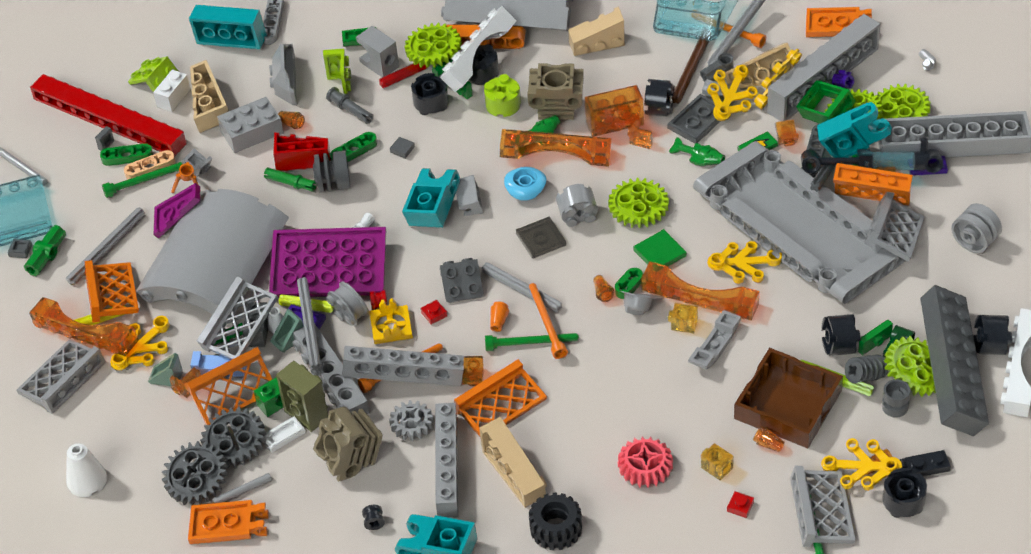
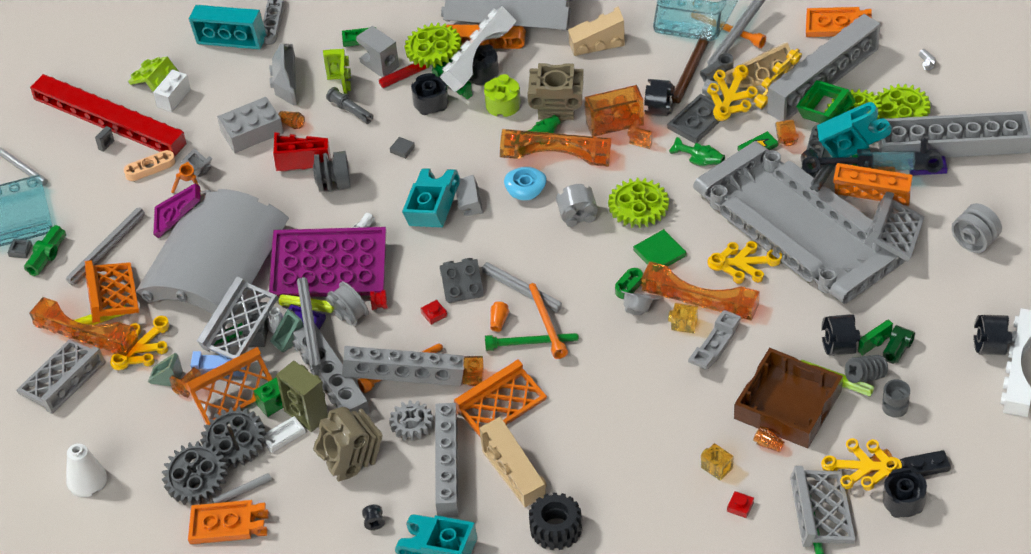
green beam [100,143,153,166] -> none
green piece [102,162,182,198] -> none
tan wedge [190,60,229,133] -> none
green pin [264,167,317,192] -> none
green beam [330,132,377,162] -> none
yellow piece [369,298,413,344] -> none
clear smoke tile [516,216,566,259] -> none
clear orange cone [593,275,614,302] -> none
coral gear [618,436,673,488] -> none
dark purple gear [832,70,854,89] -> none
lime gear [884,336,936,397] -> none
dark grey brick [920,285,989,436] -> none

